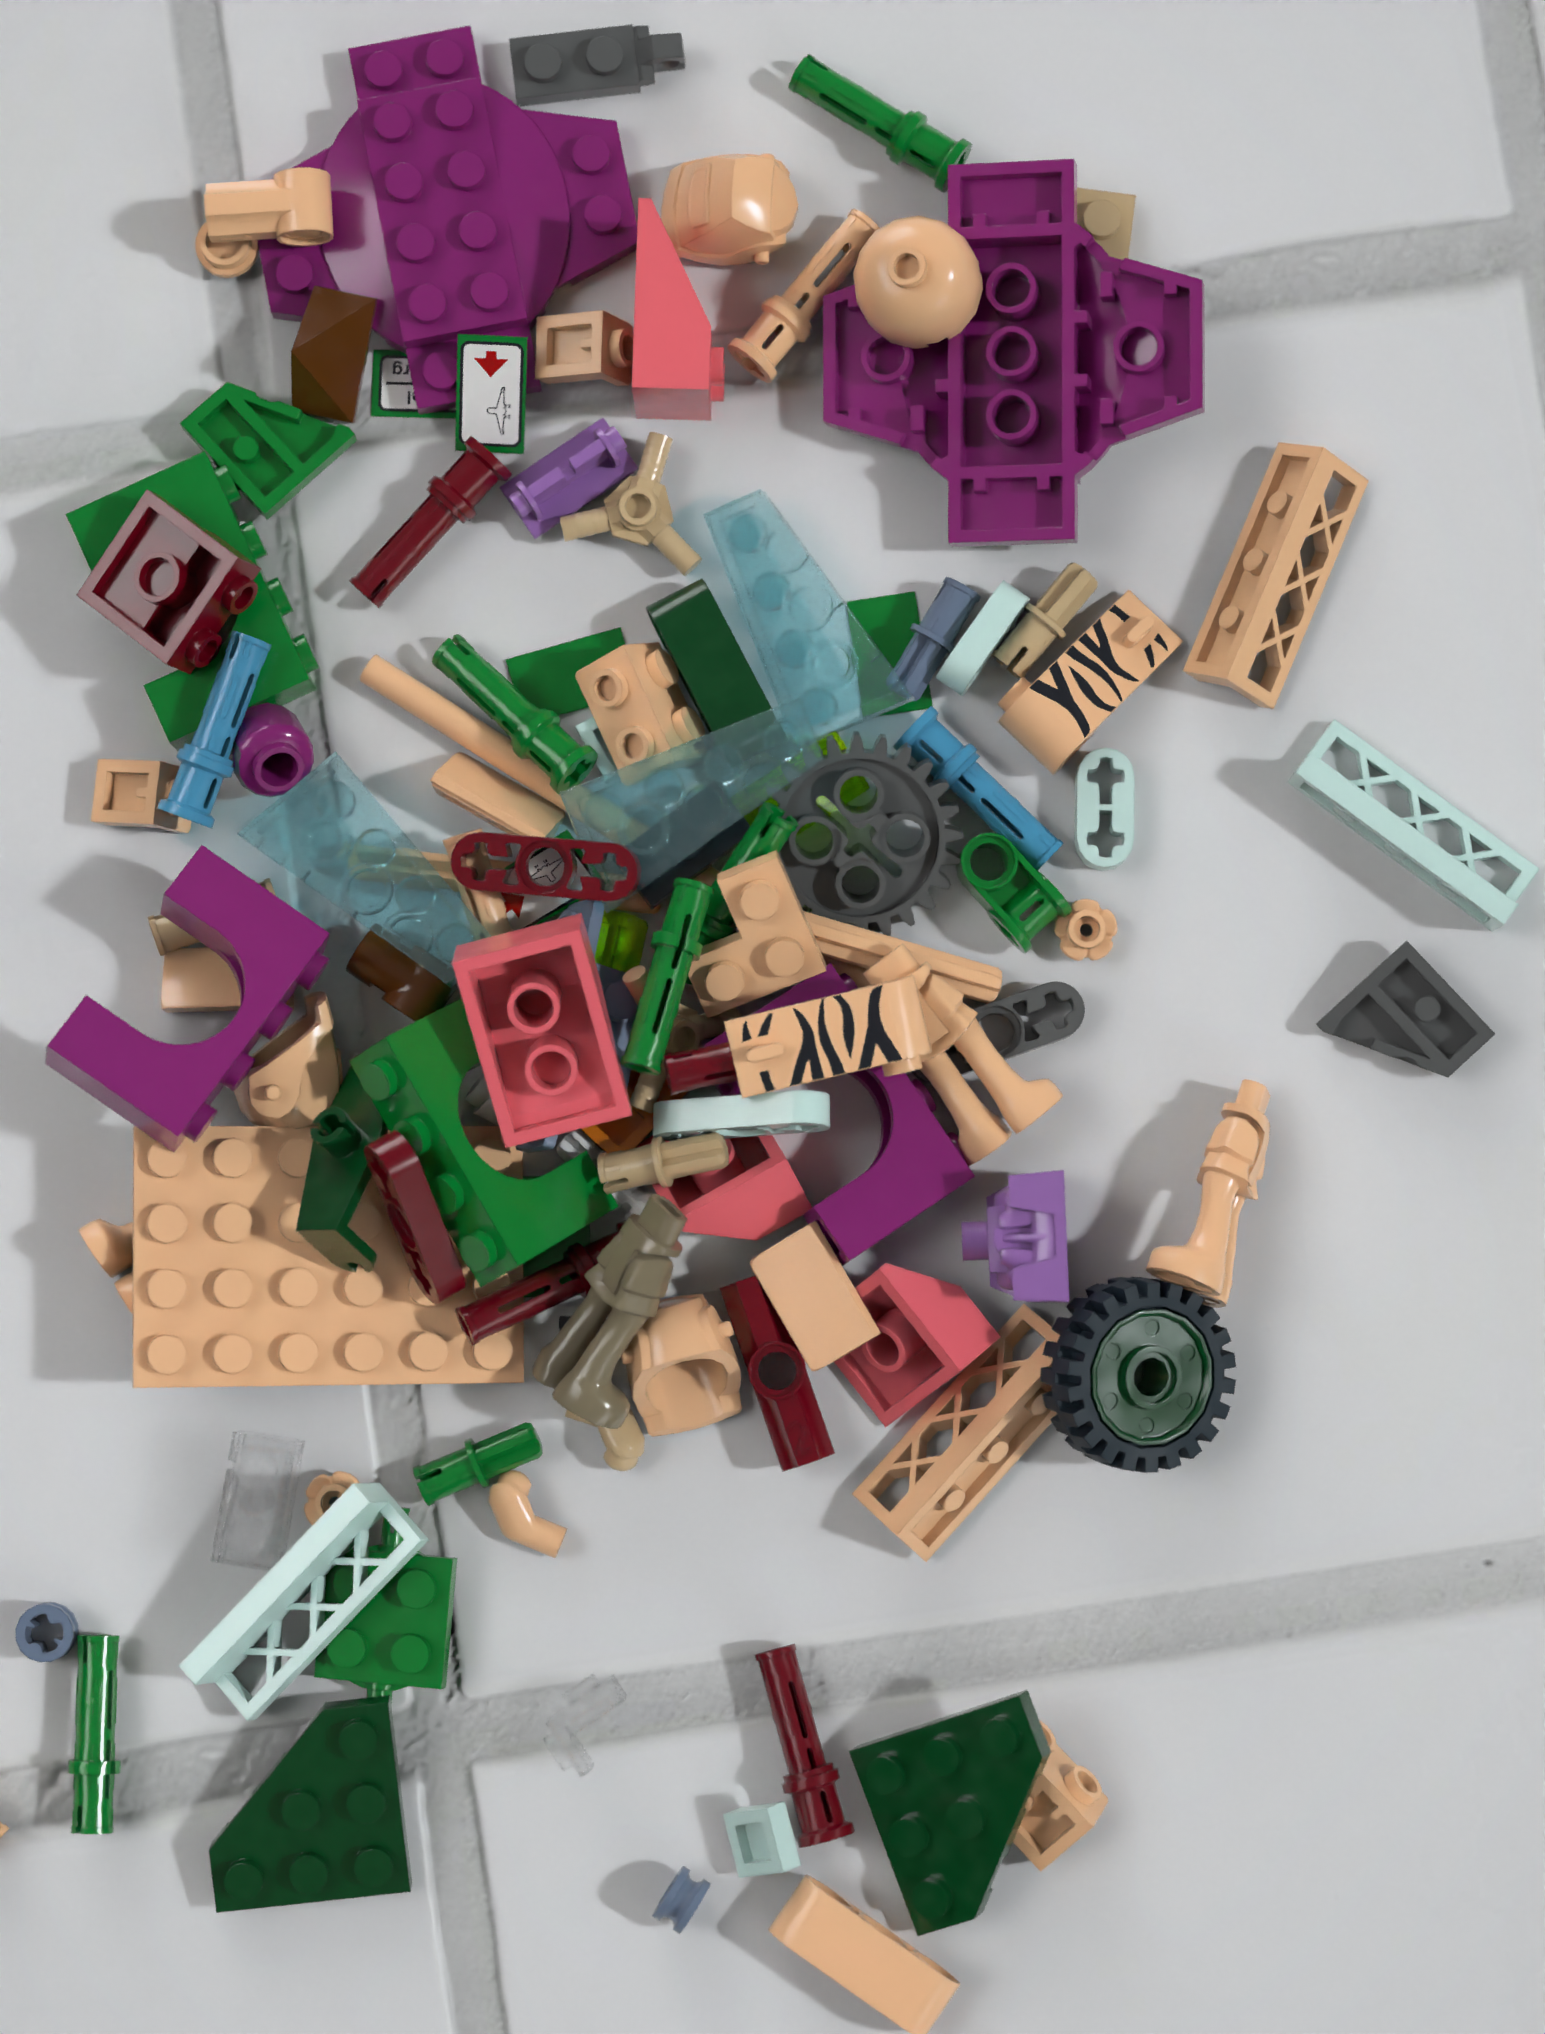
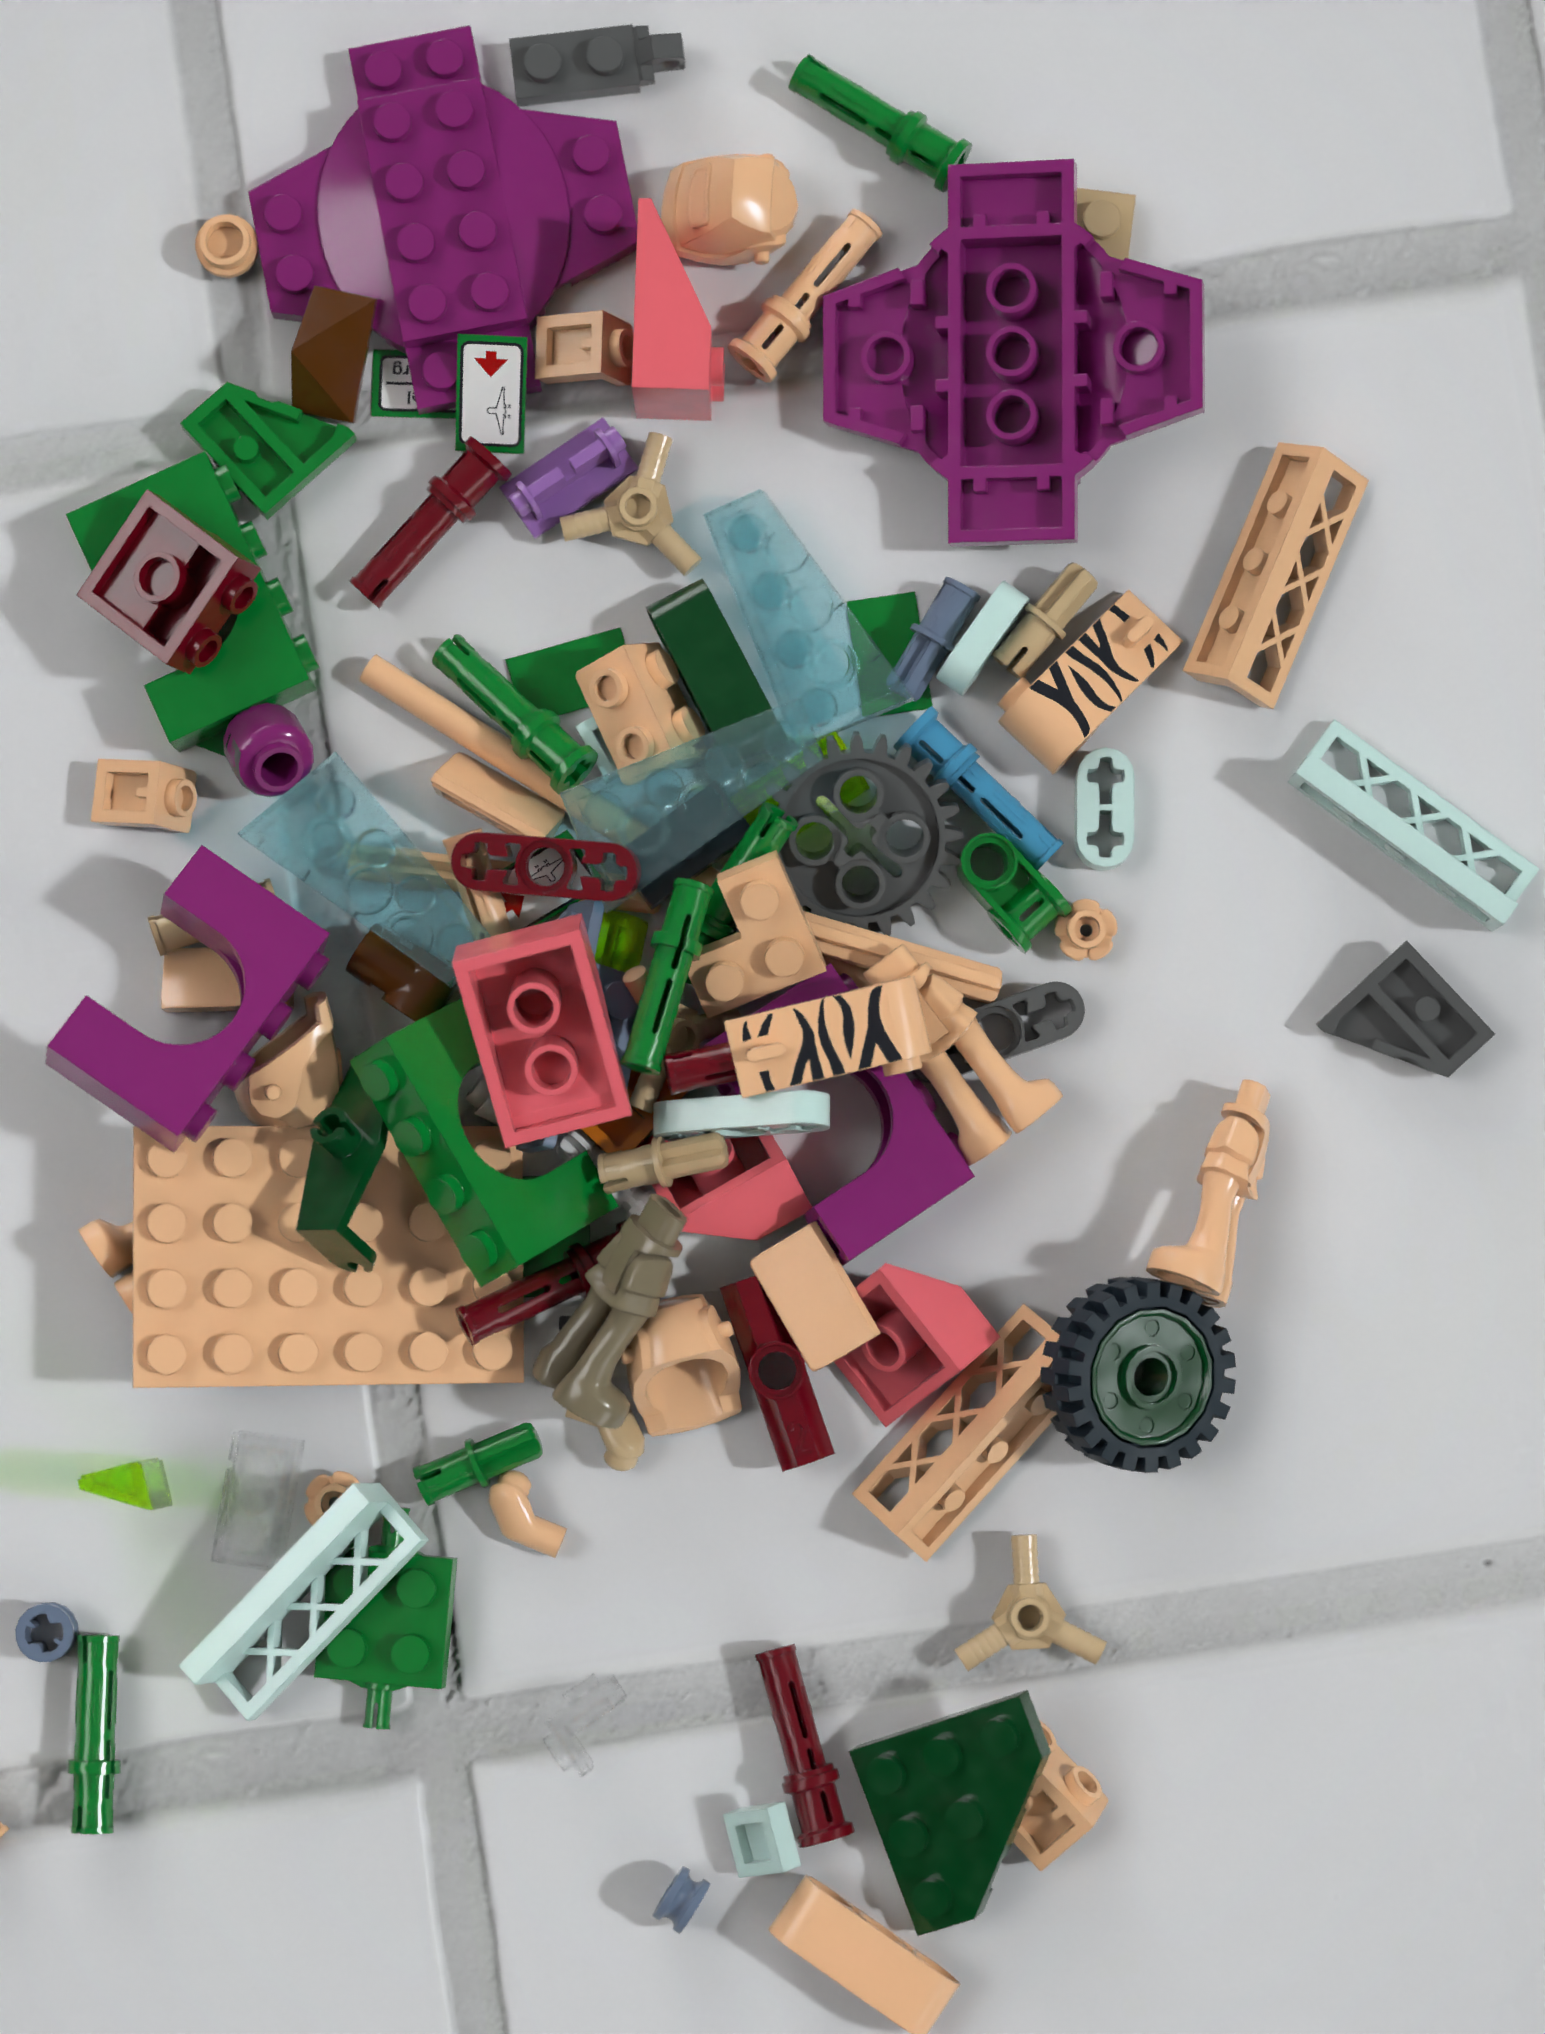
dark azure pin [157,630,272,829] -> none
light nougat piece [204,167,333,246] -> none
dark green plate [209,1695,412,1913] -> none
dark red beam [364,1130,466,1305] -> none
light nougat cylinder [853,215,983,349] -> none
medium lavender brick [961,1170,1070,1303] -> none
none -> clear neon green slope [77,1457,173,1511]
none -> tan piece [954,1534,1107,1671]

